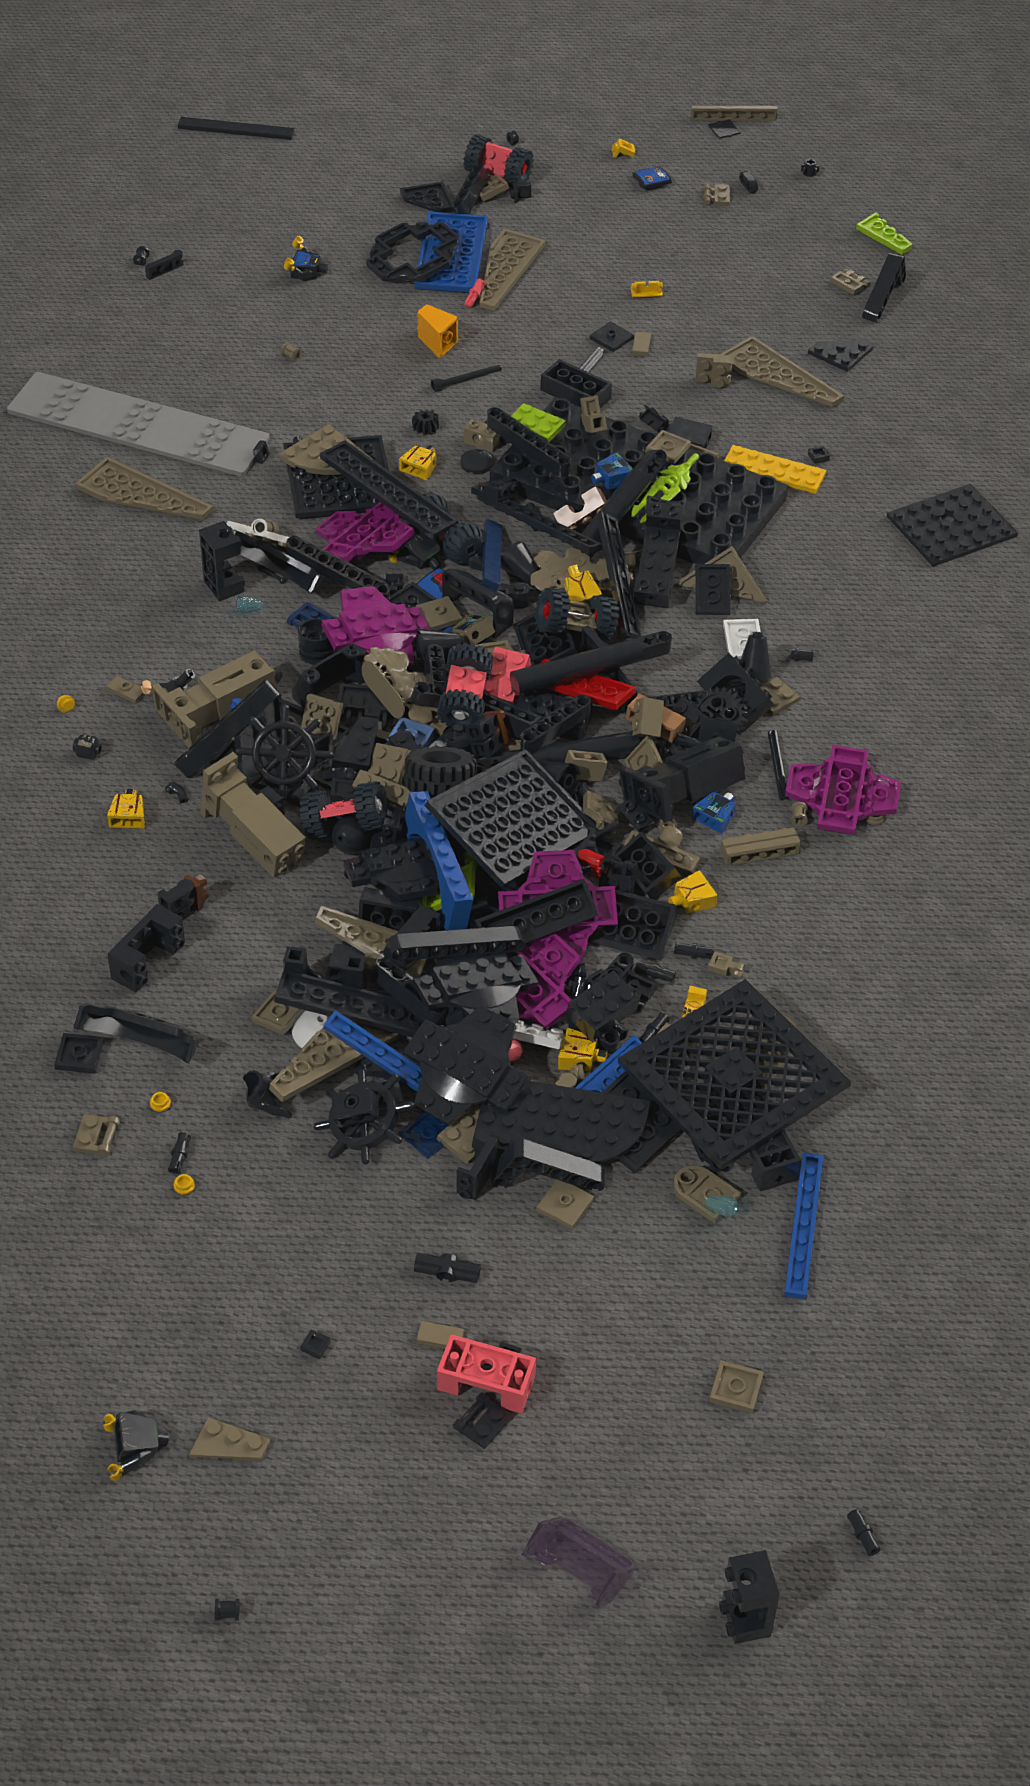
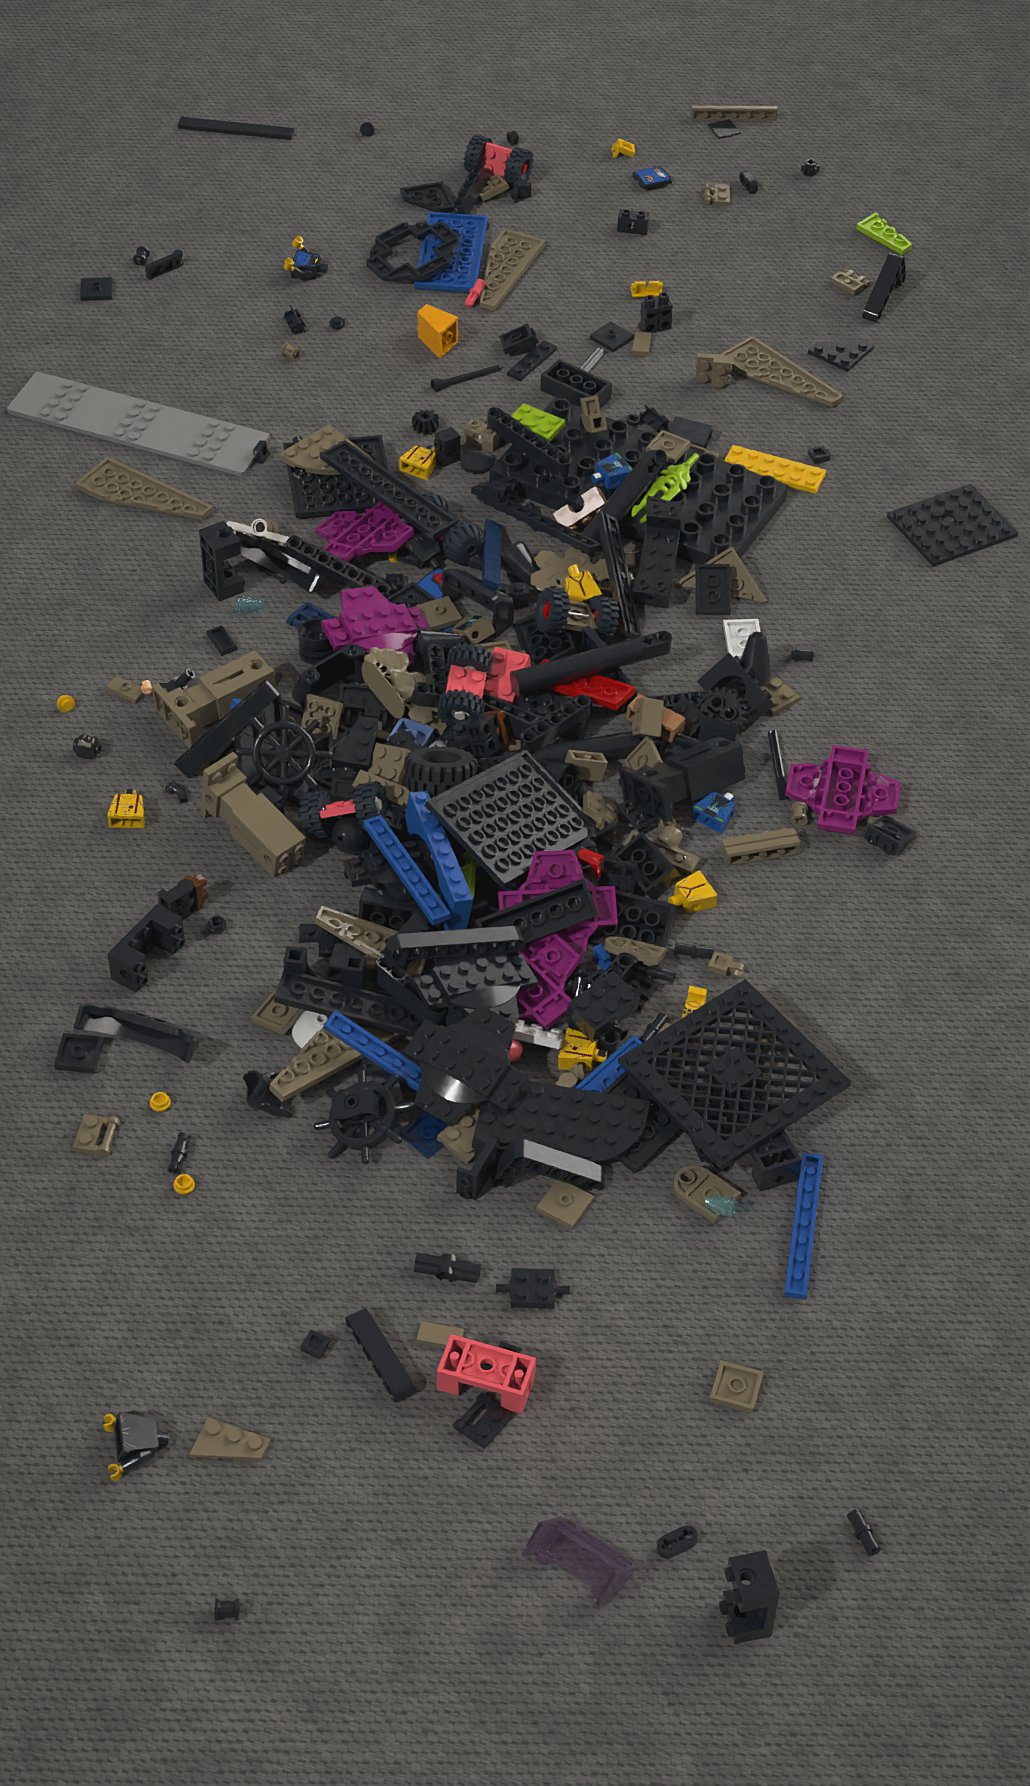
none -> black plate [80,277,112,301]
none -> black tile [206,626,237,656]
none -> black plate [207,916,227,934]
none -> black hinge [284,304,306,334]
none -> black plate [299,924,339,957]
none -> black plate [329,316,345,330]
none -> black beam [345,1308,416,1402]
none -> black plate [360,122,375,136]
none -> blue plate [363,815,451,925]
none -> black brick [434,427,461,467]
none -> black plate [496,1268,570,1309]
none -> black plate [499,323,539,354]
none -> black plate [507,340,557,381]
none -> blue plate [593,944,612,971]
none -> dark tan plate [604,937,667,966]
none -> black brick [617,209,650,235]
none -> black bush [626,414,641,428]
none -> black hips [638,292,673,333]
none -> black beam [656,1525,698,1559]
none -> black plate [864,816,917,856]

